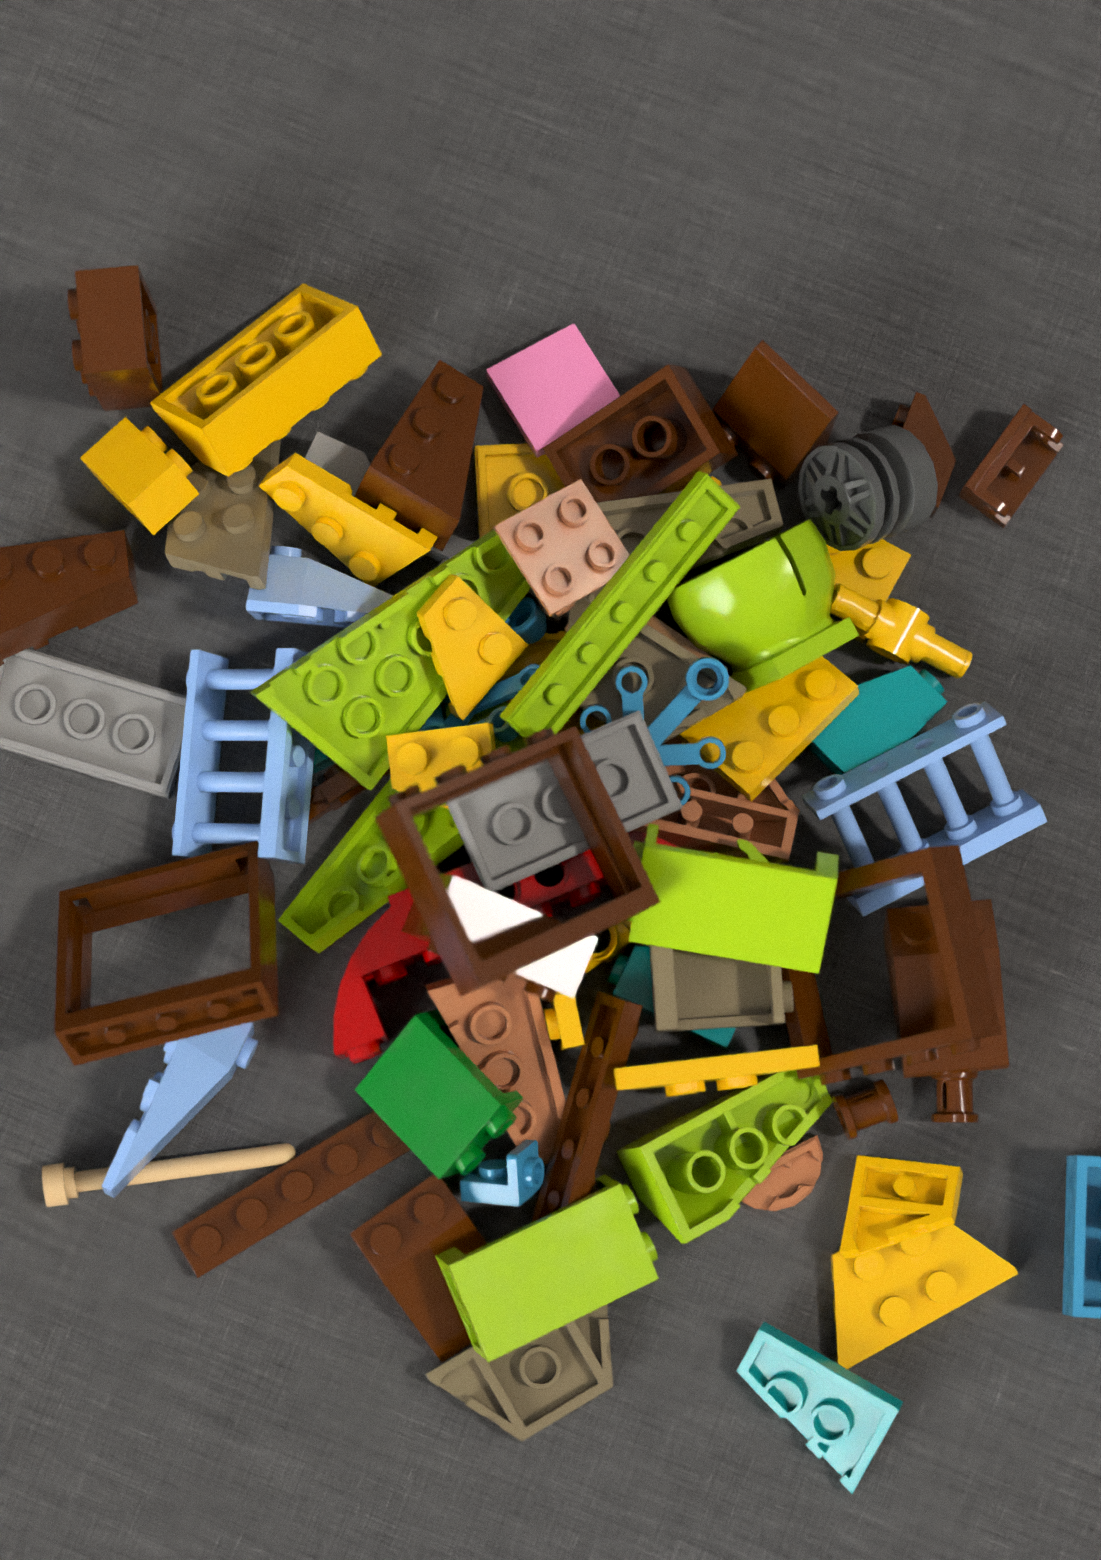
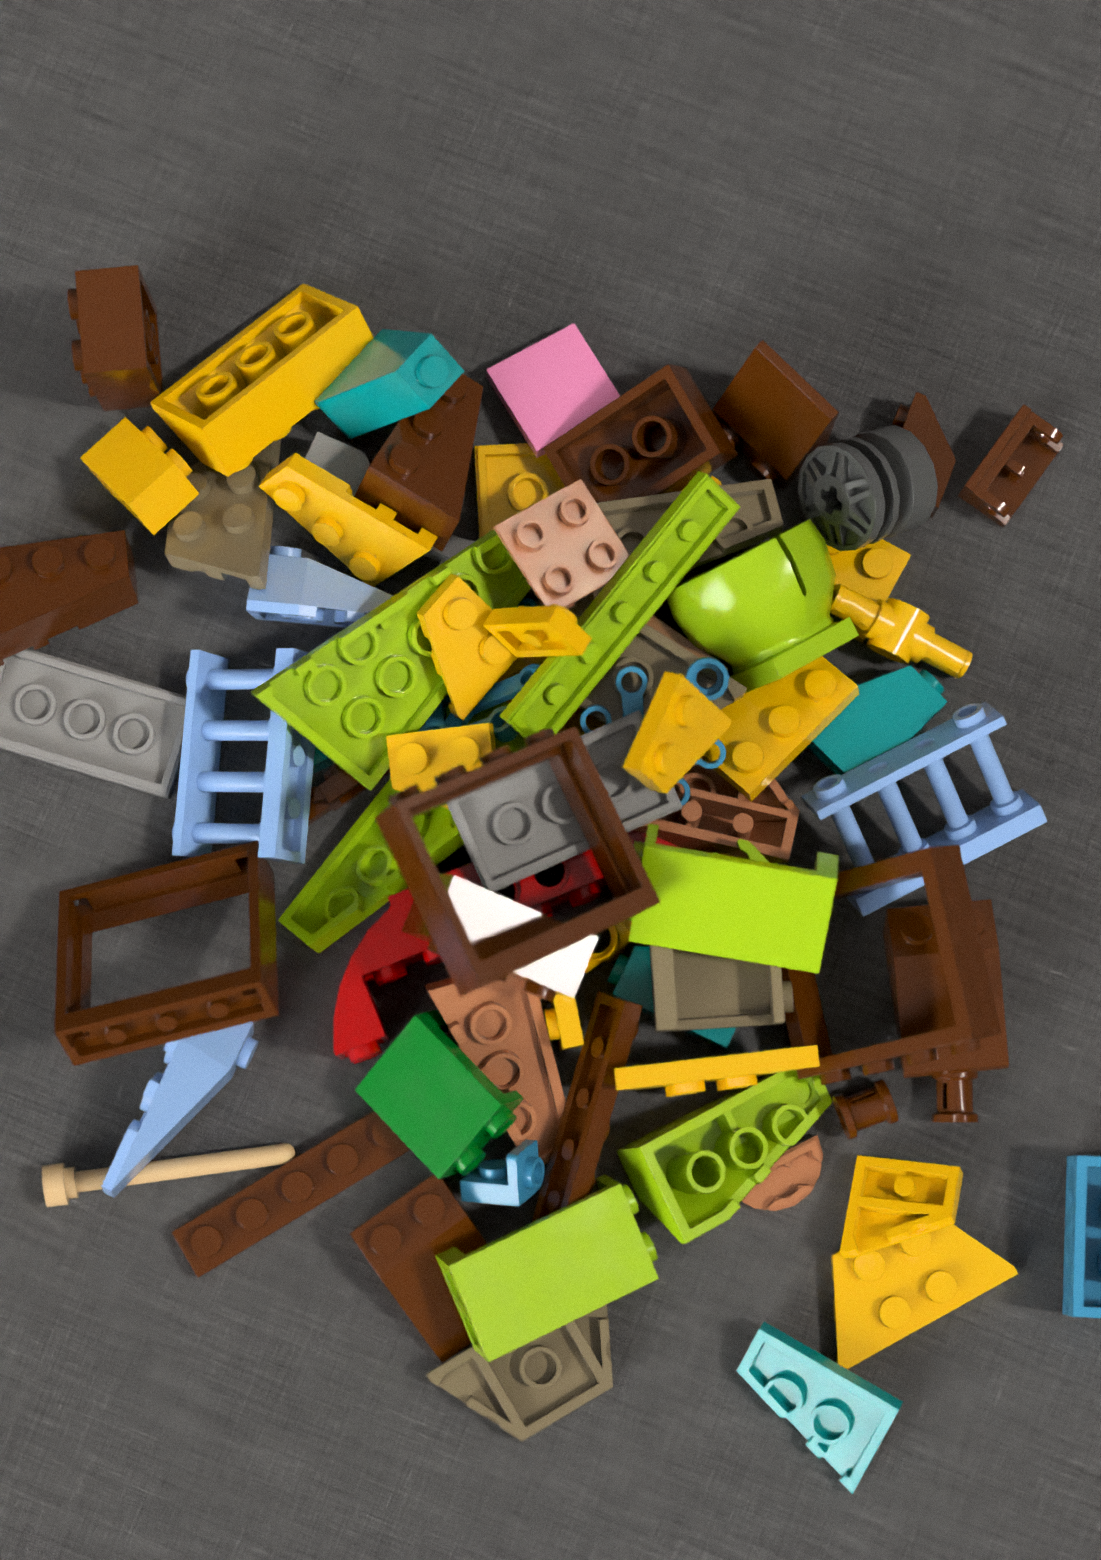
none -> teal slope [314,329,464,439]
none -> yellow plate [483,604,592,657]
none -> yellow wing [623,671,732,794]

